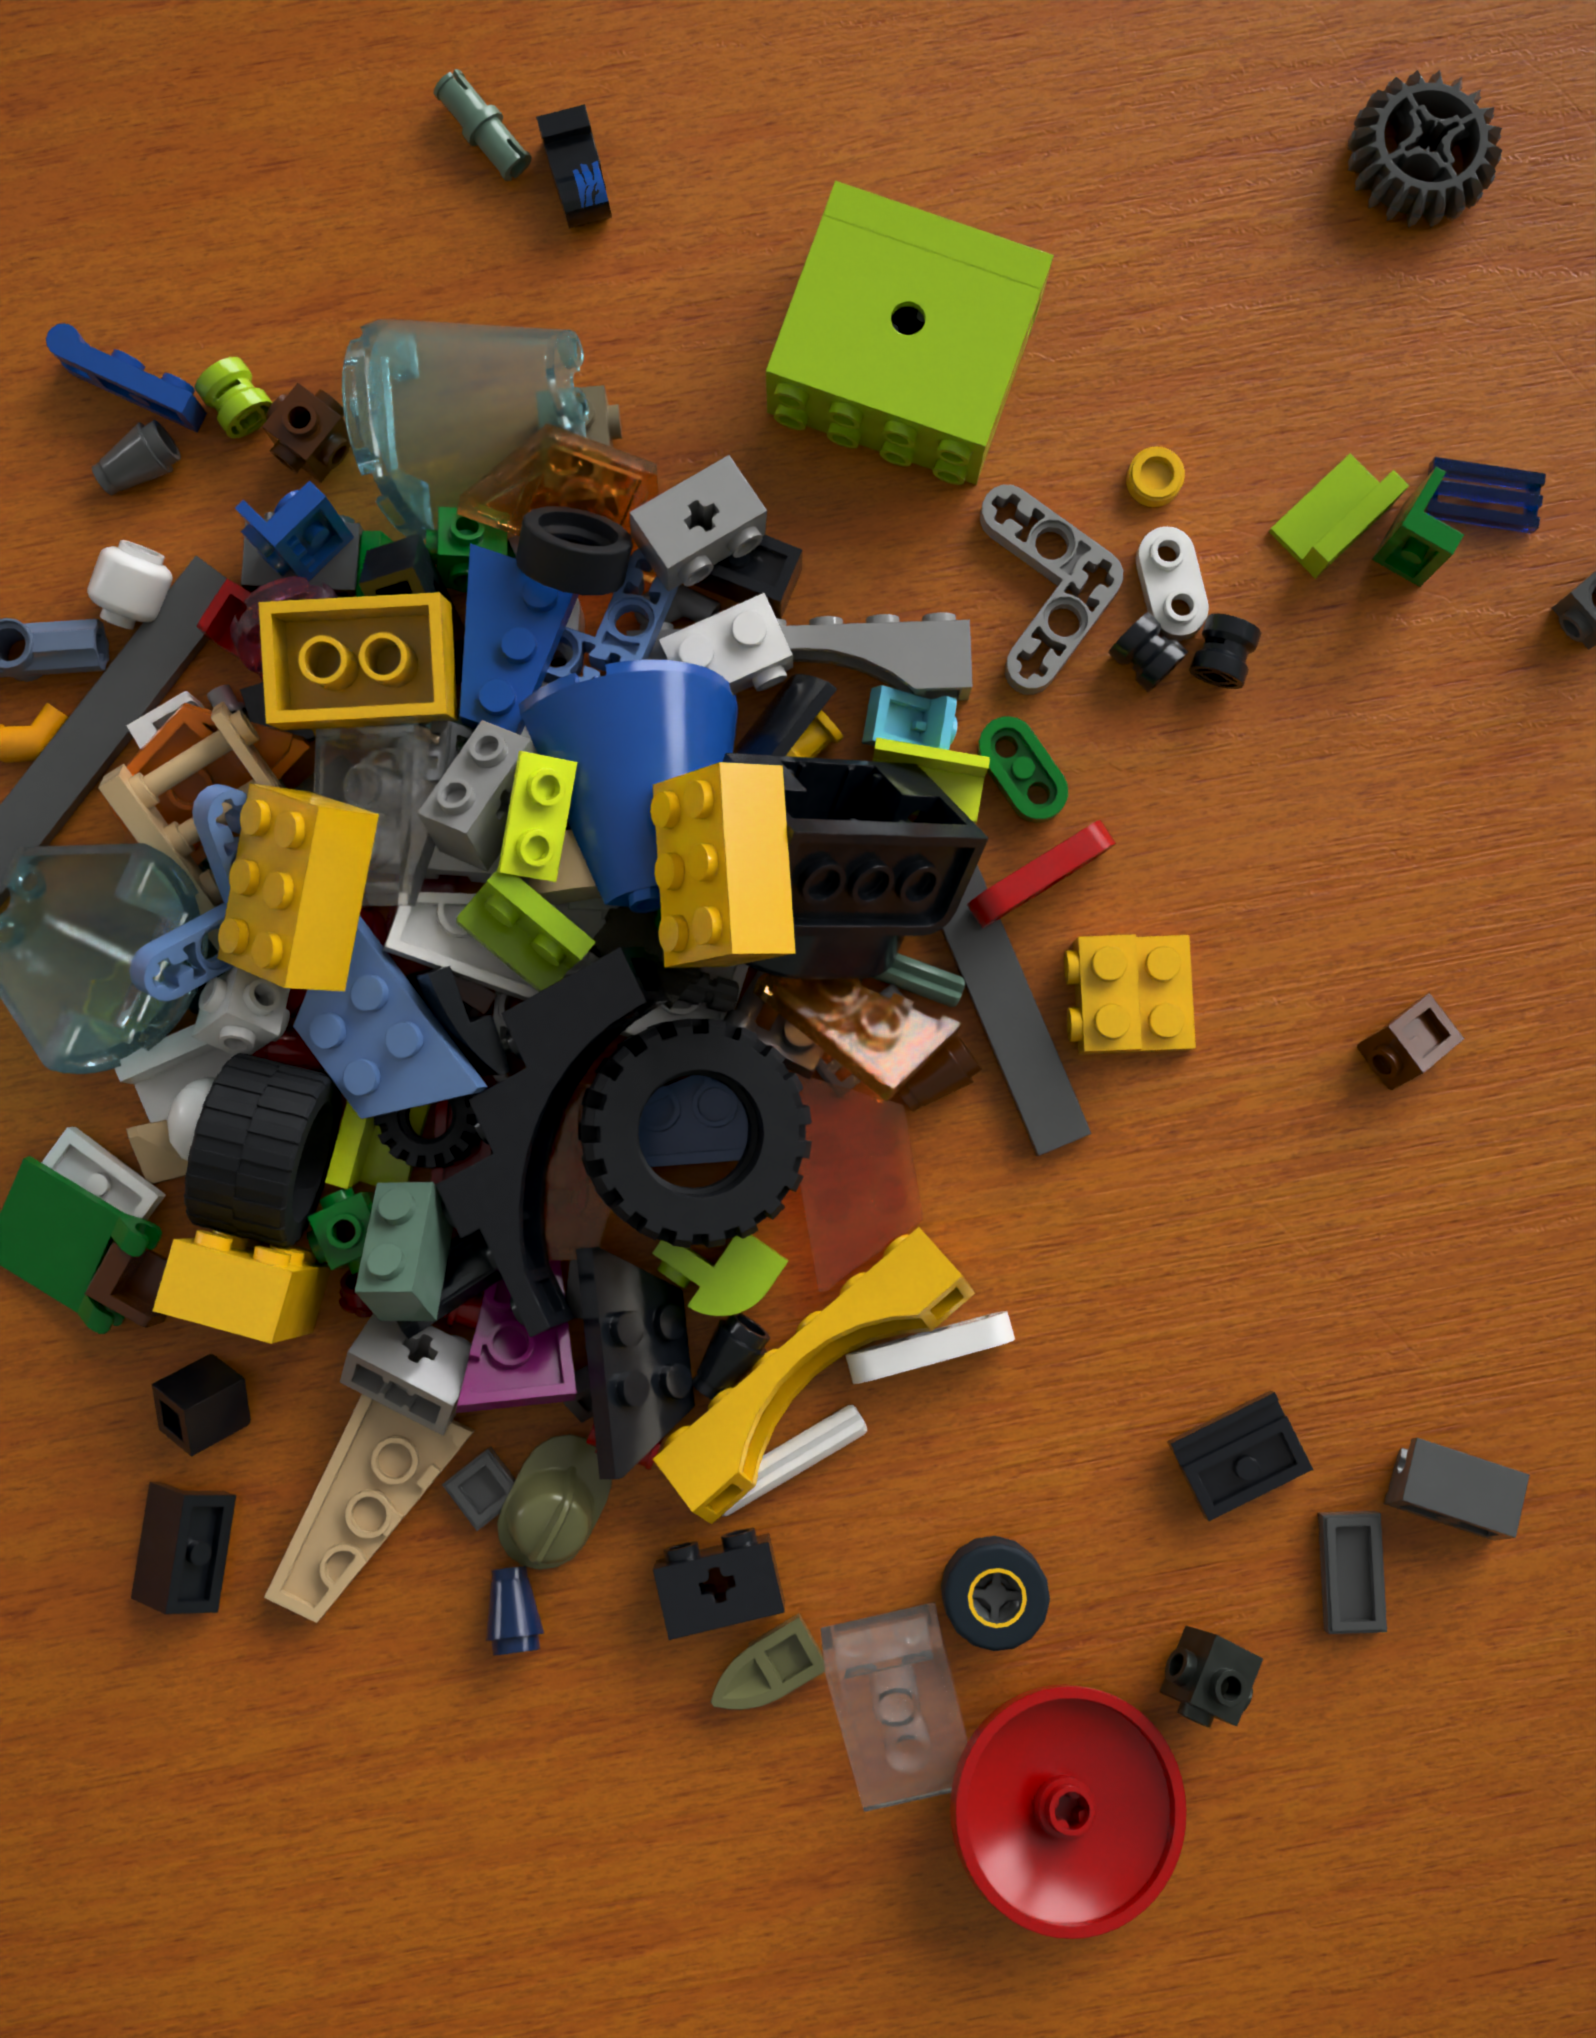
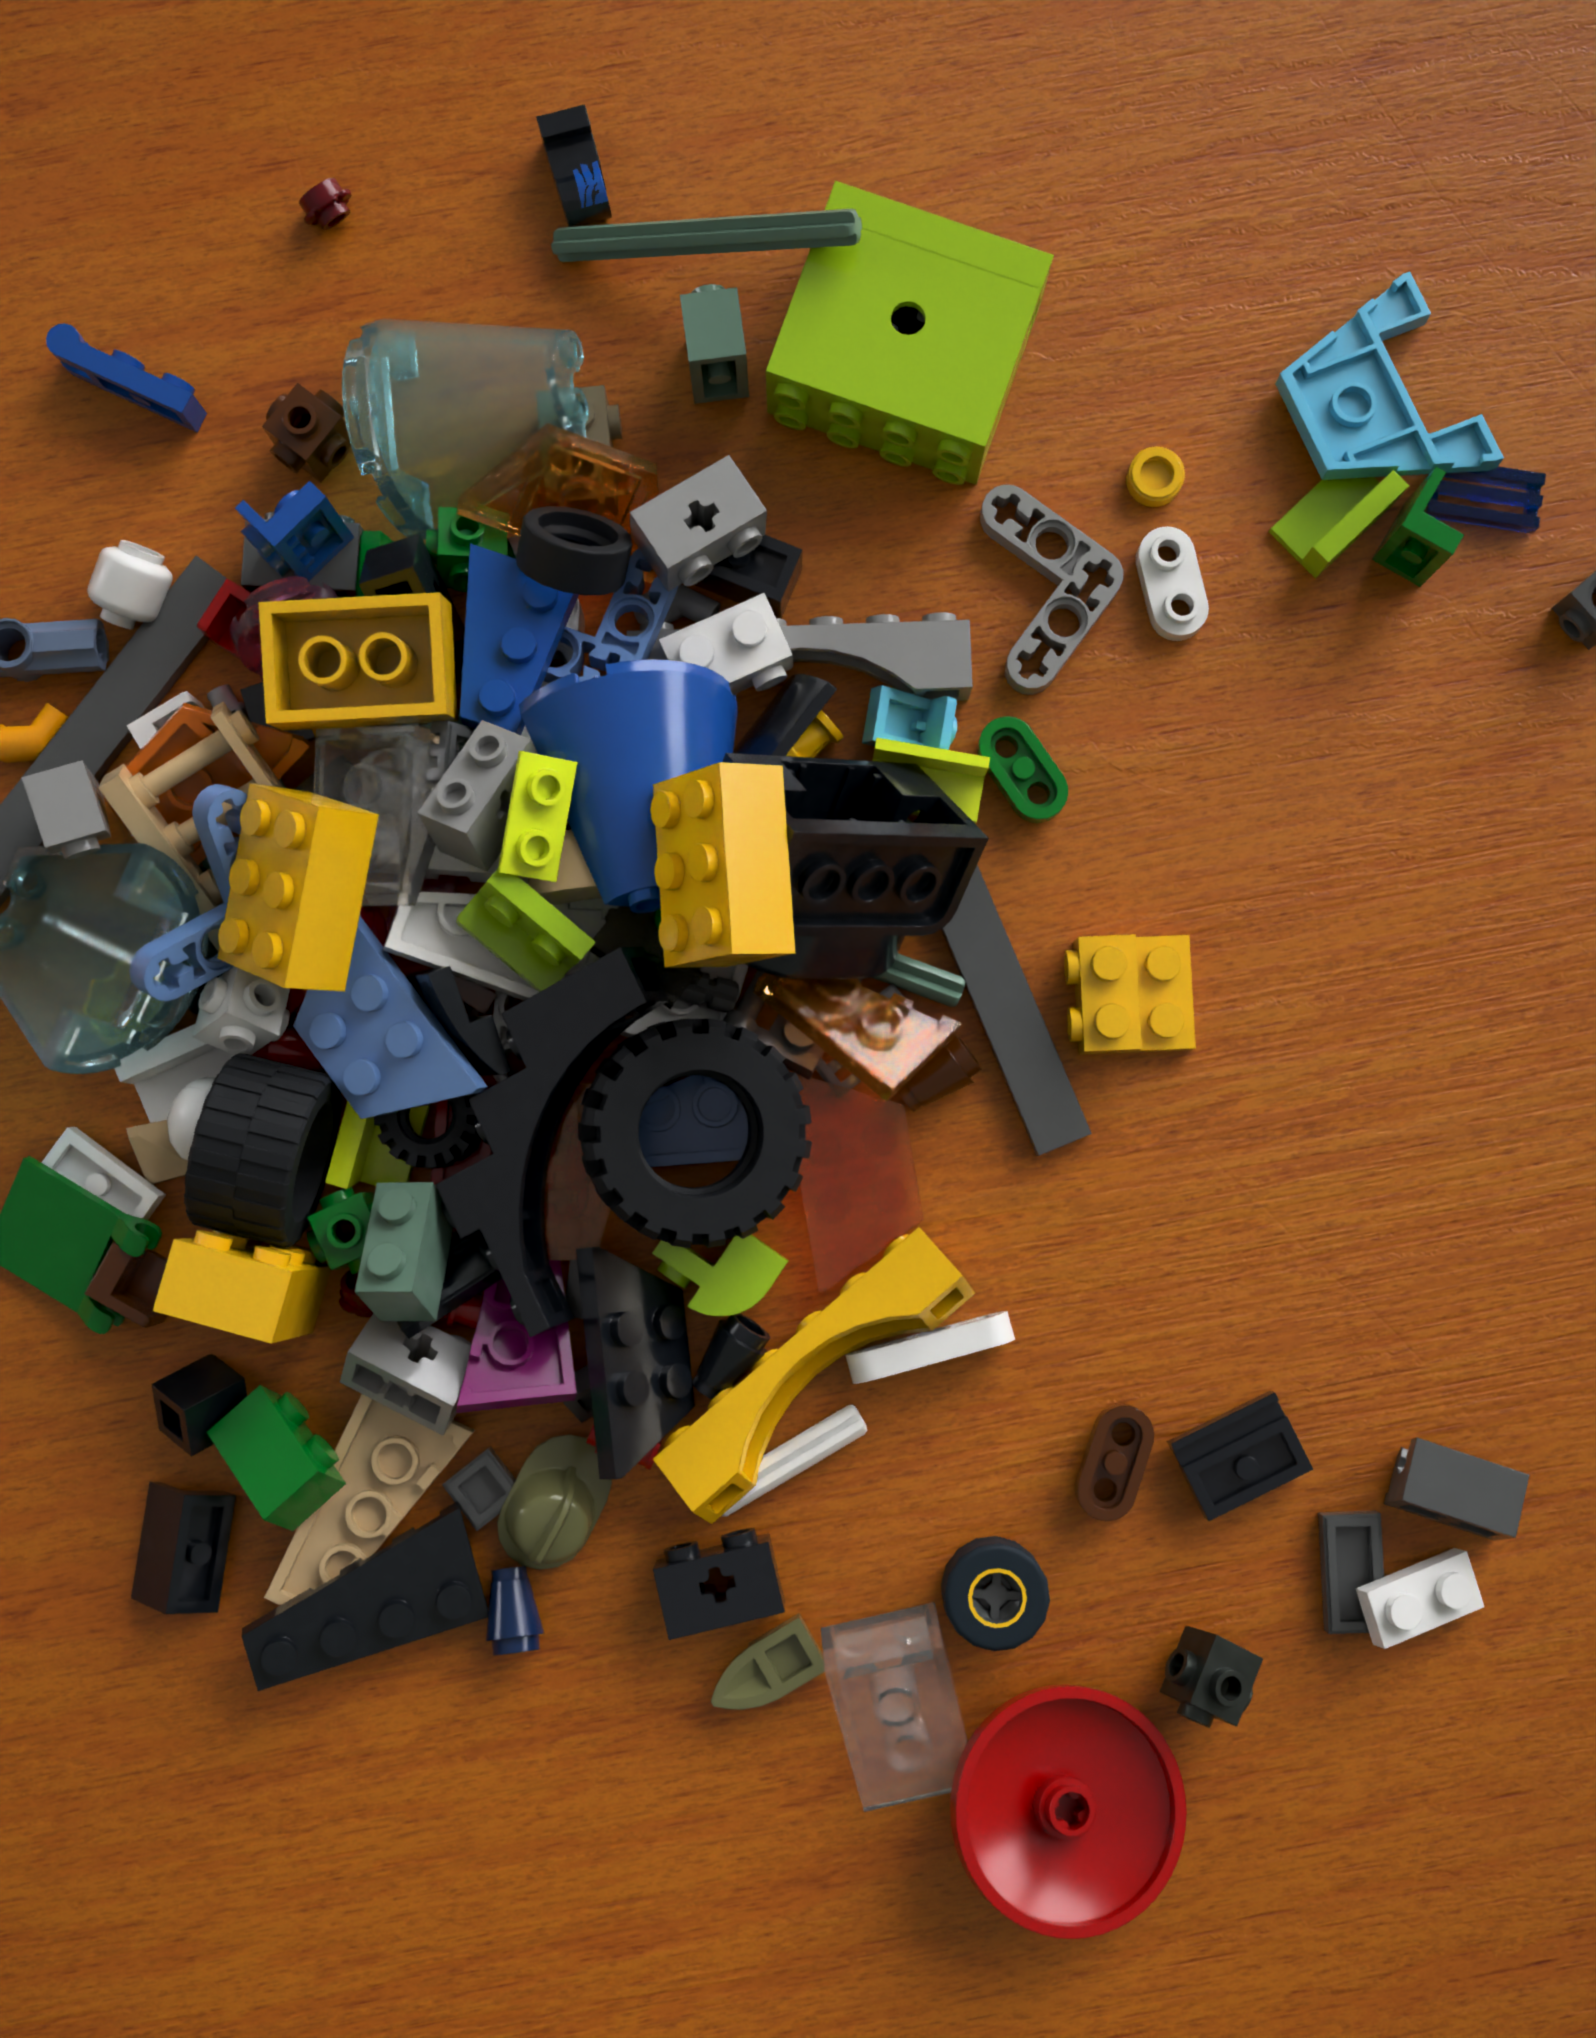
dark grey cone [92,420,181,496] -> none
lime wheel [195,357,273,438] -> none
sand green pin [433,69,532,181] -> none
red beam [967,820,1116,929] -> none
black wheel [1108,612,1189,692] -> none
black wheel [1189,614,1262,689] -> none
dark grey gear [1347,70,1502,228] -> none
reddish brown bracket [1357,993,1464,1090] -> none
none -> light grey slope [21,760,111,860]
none -> green brick [206,1385,346,1531]
none -> black wing [241,1501,489,1691]
none -> dark red plate [299,178,352,230]
none -> sand green axle [551,208,862,262]
none -> sand green brick [680,284,749,404]
none -> reddish brown plate [1075,1404,1154,1521]
none -> medium azure wing [1275,271,1504,480]
none -> white plate [1355,1548,1485,1649]

